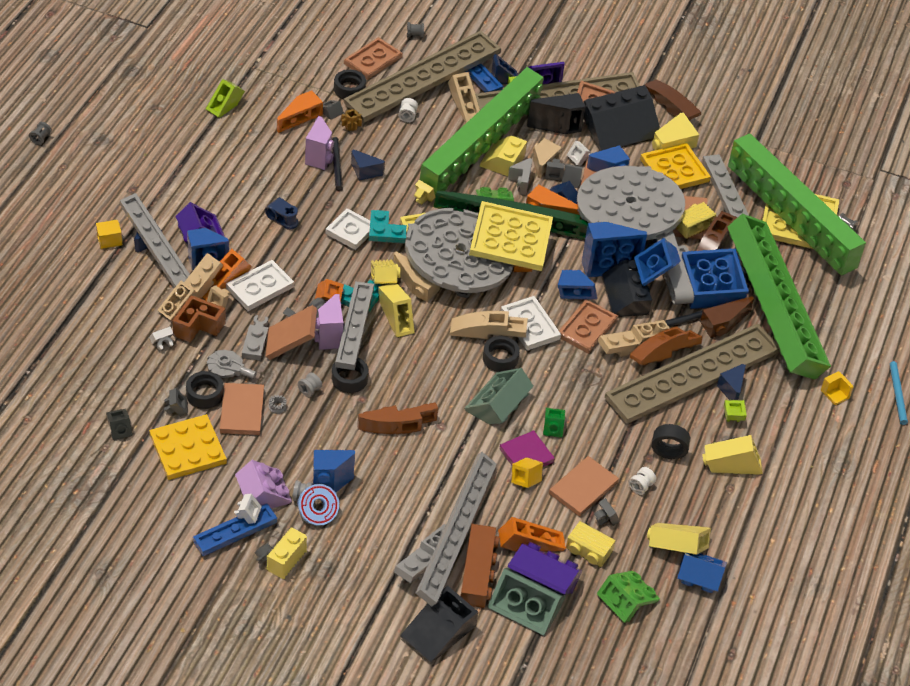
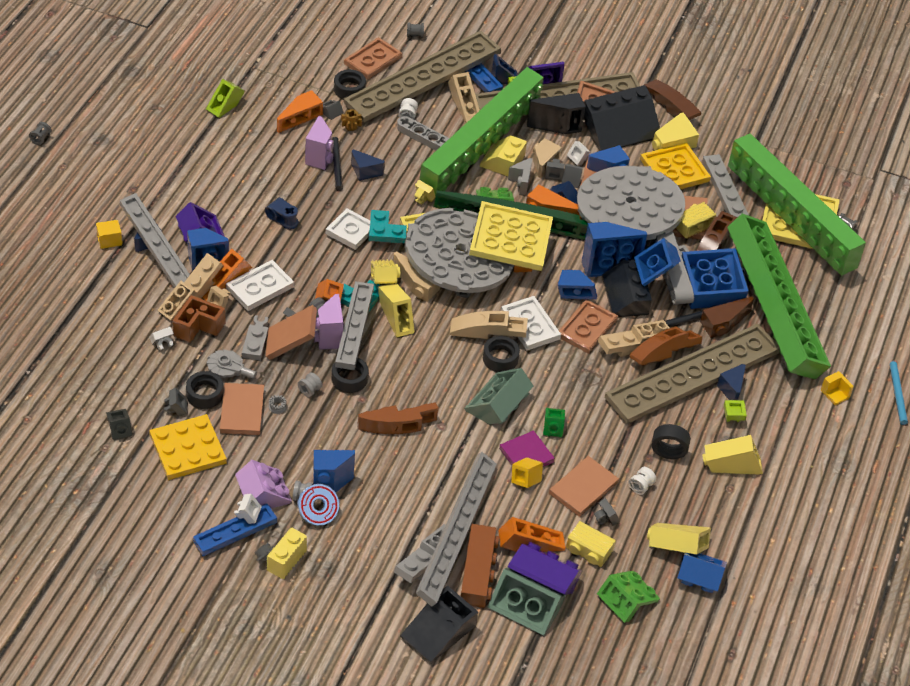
none -> light grey beam [397,116,450,151]

